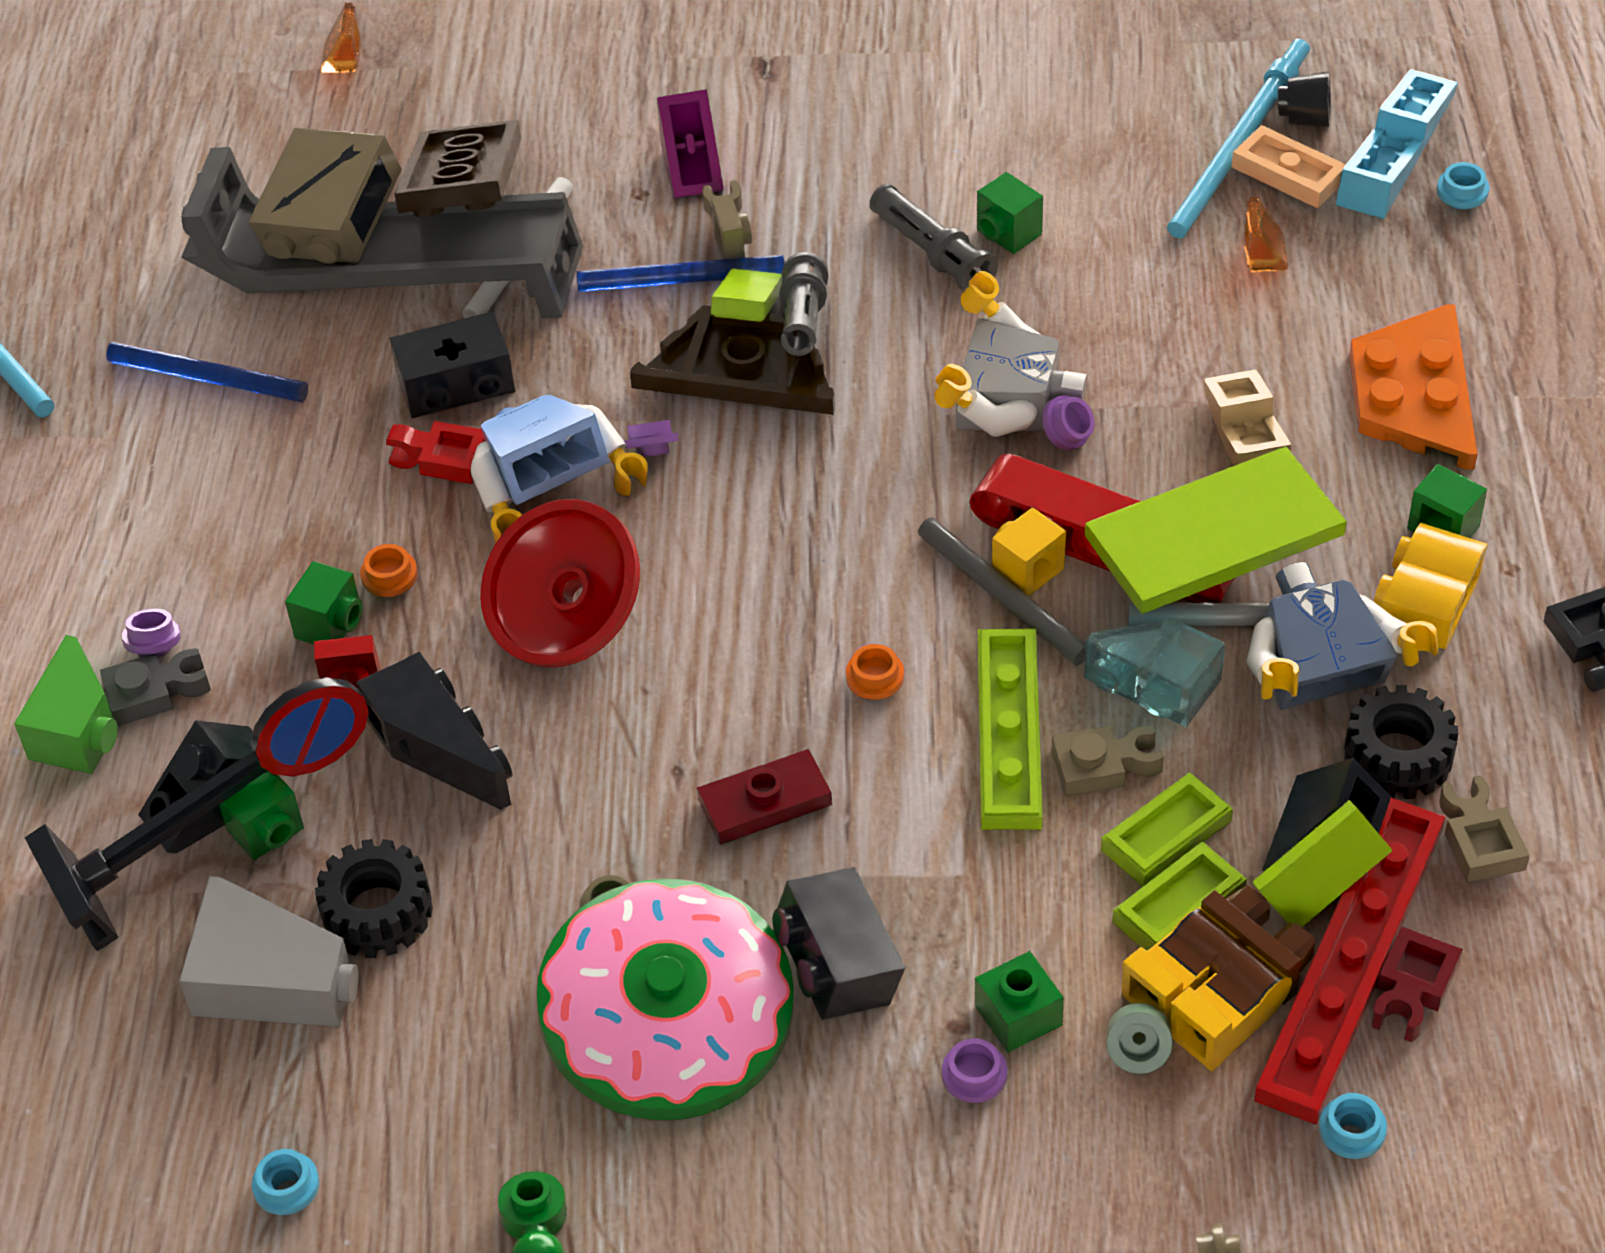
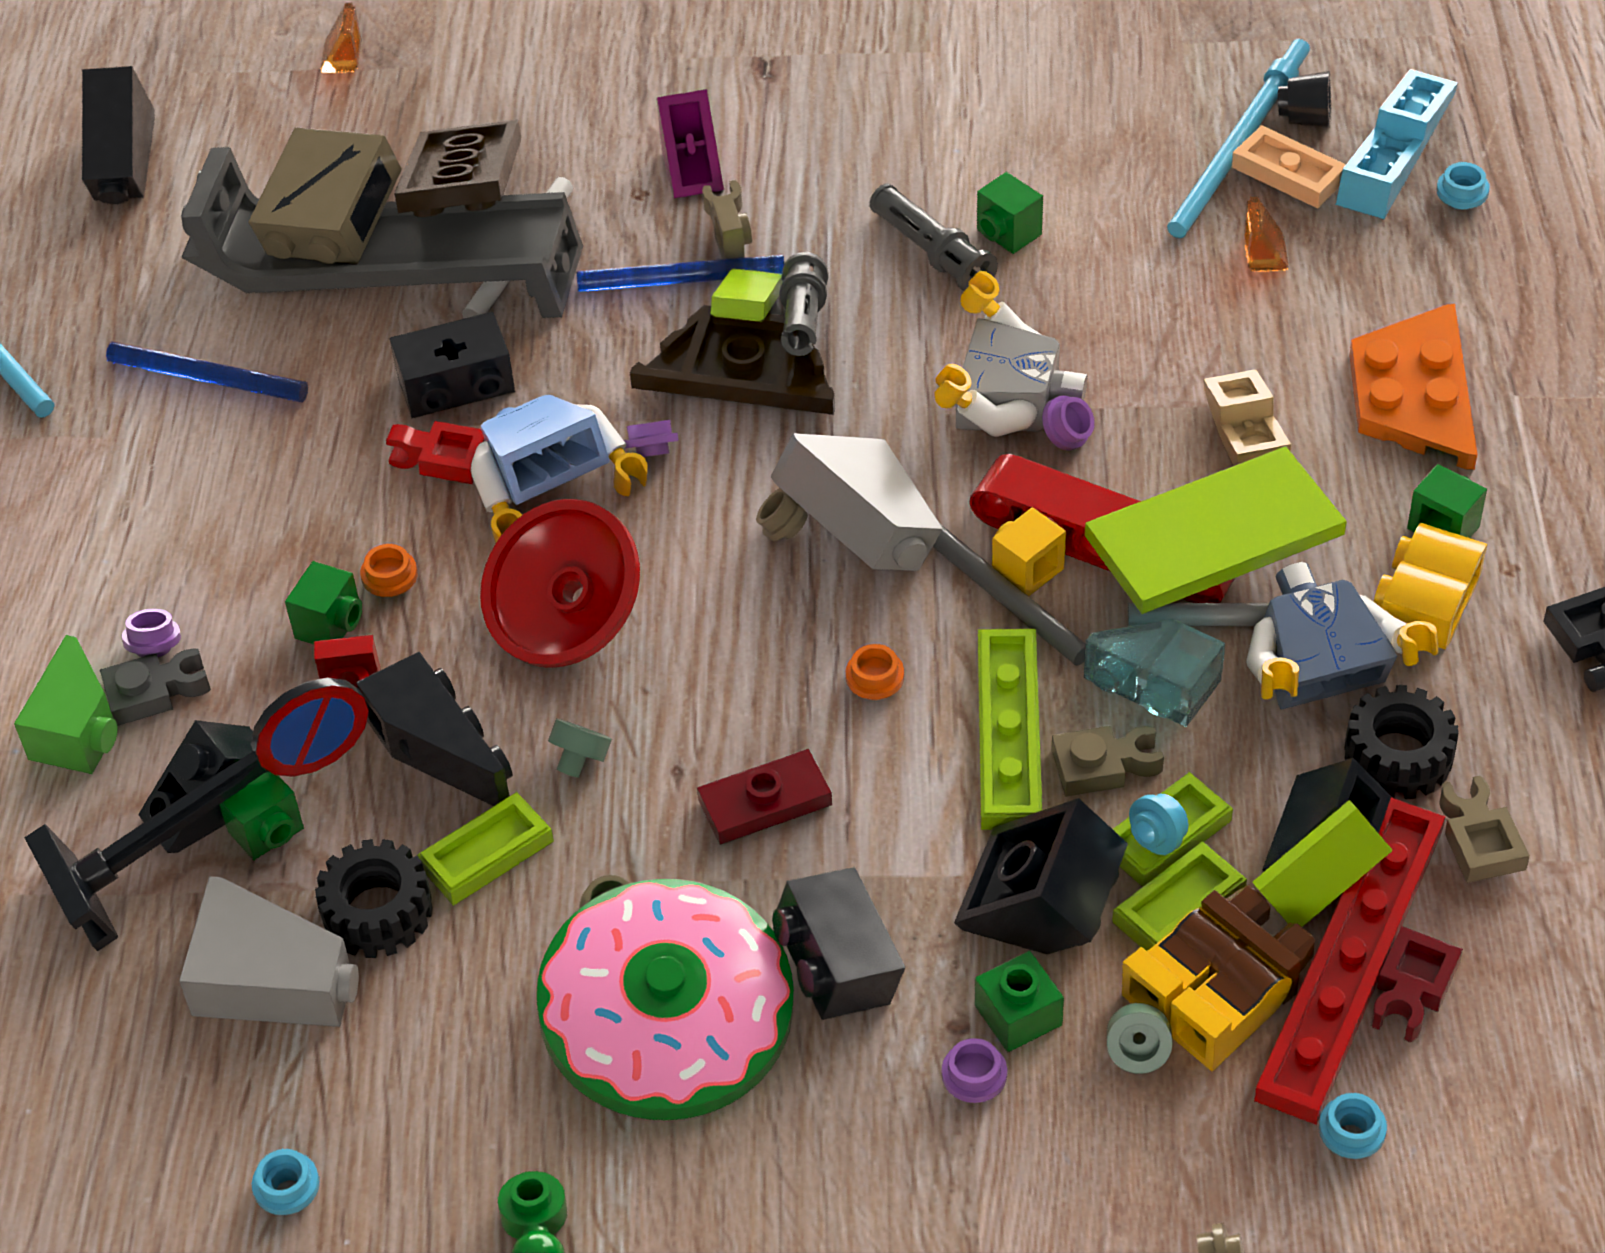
none -> black slope [82,66,155,204]
none -> lime tile [416,792,554,906]
none -> sand green tile [548,718,612,778]
none -> dark tan plate [756,488,808,541]
none -> light grey slope [771,433,943,571]
none -> black slope [954,798,1128,955]
none -> medium azure plate [1129,794,1189,855]

